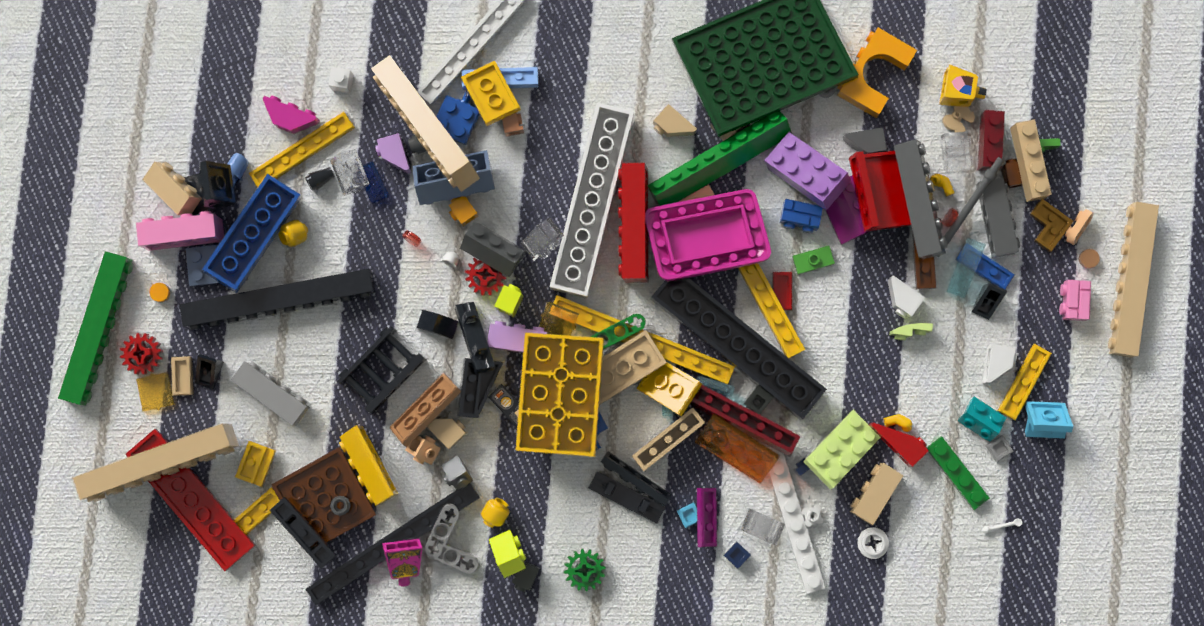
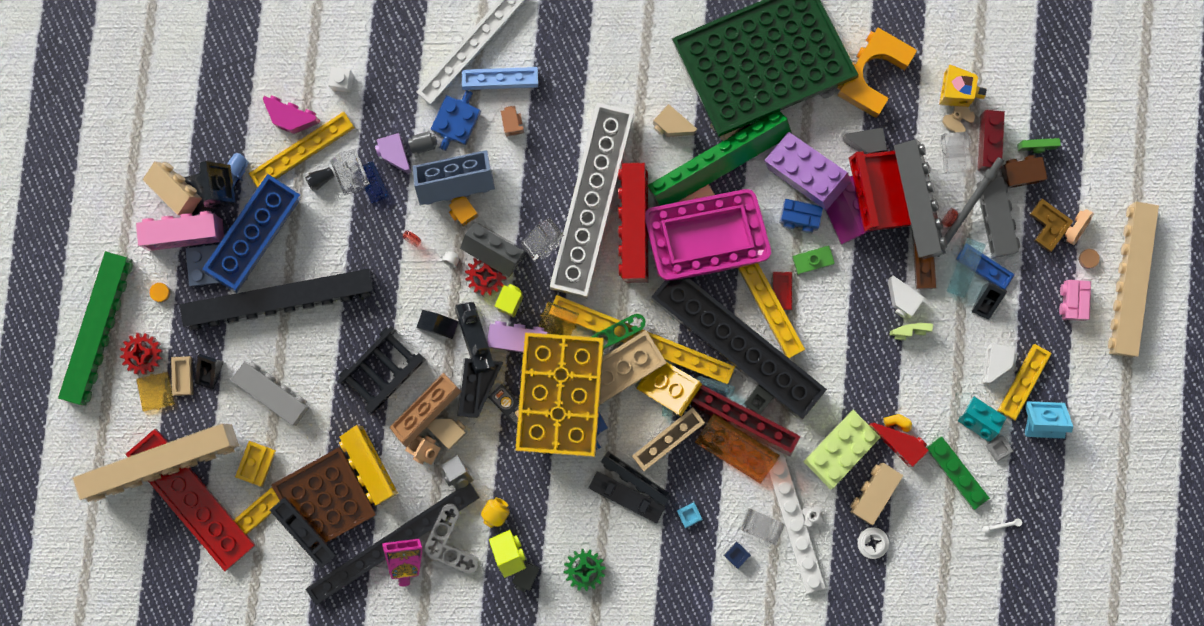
yellow head [278,220,308,247] -> none
dark grey plate [331,496,350,515] -> none
brick [371,55,480,192] -> none
yellow tile [461,61,521,126] -> none
magenta tile [697,488,717,547] -> none
dark blue plate [794,458,810,476] -> none
yellow arm [930,174,955,197] -> none
tan brick [1010,119,1052,202] -> none

